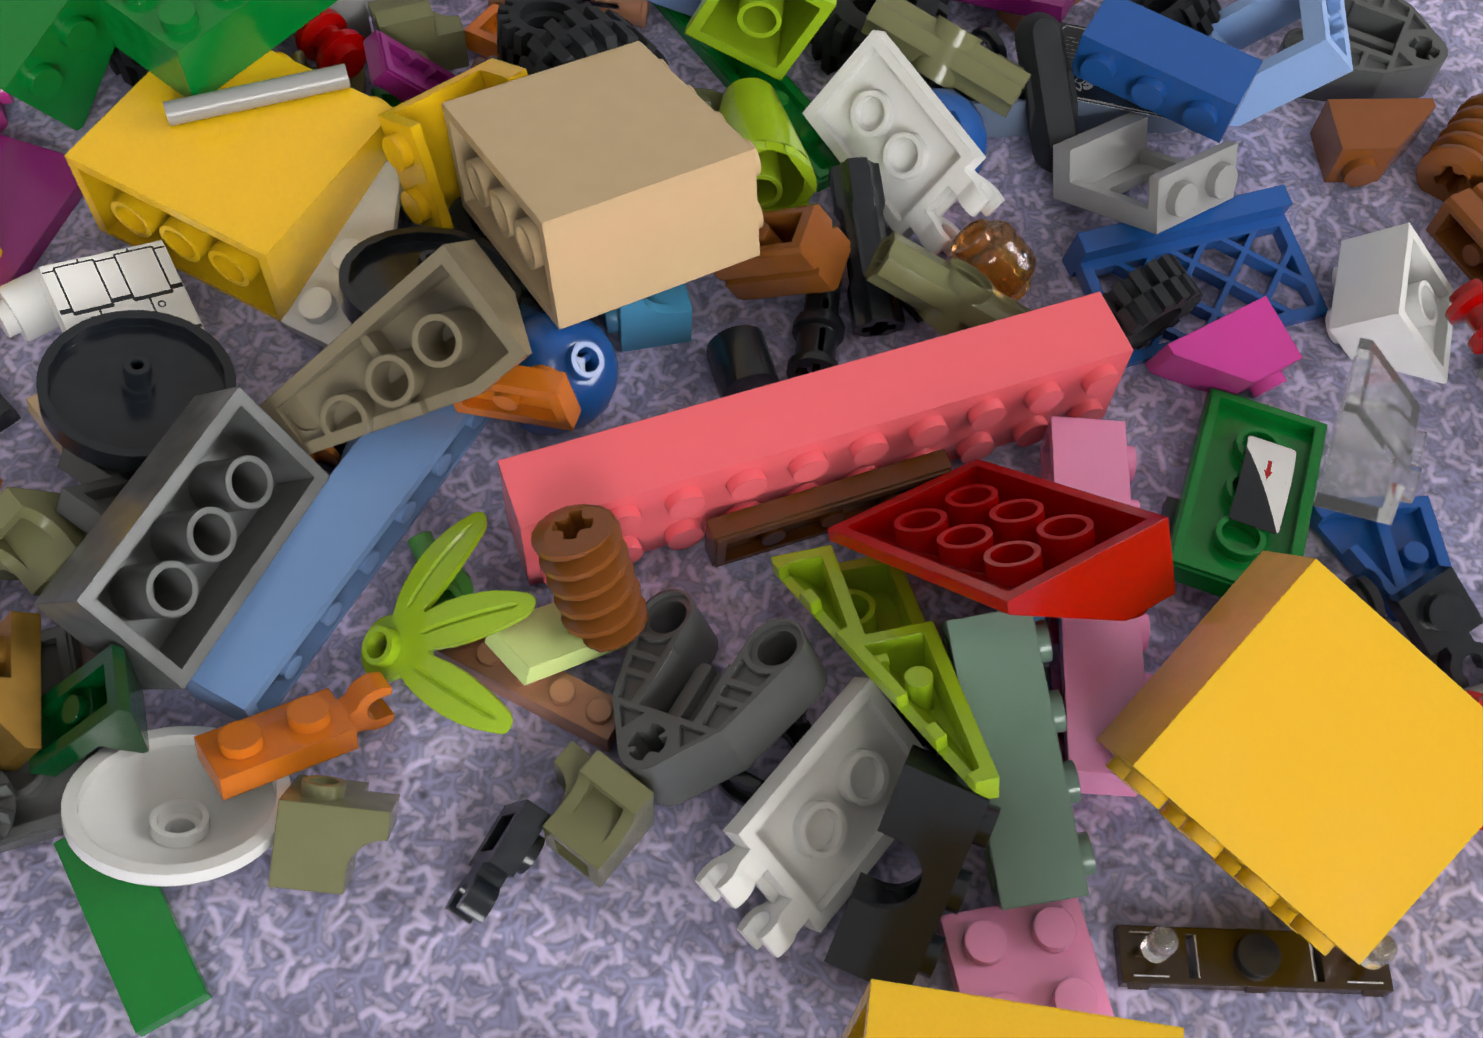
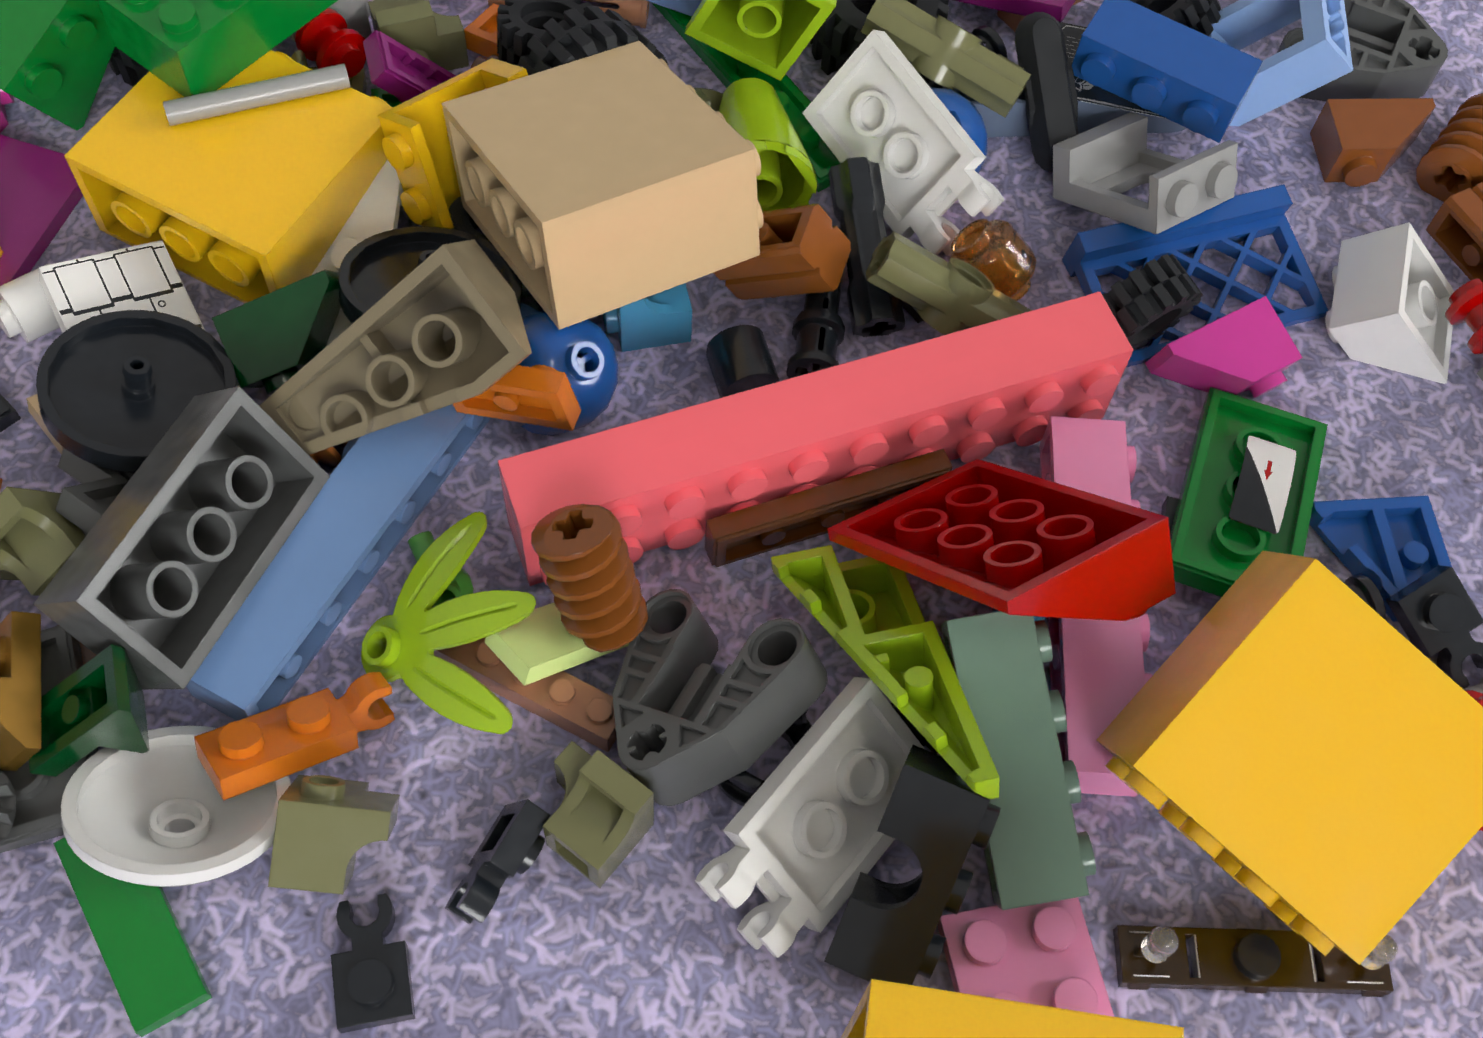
clear slope [1313,337,1427,525] -> none
none -> dark green slope [212,270,341,395]
none -> black plate [331,893,416,1033]

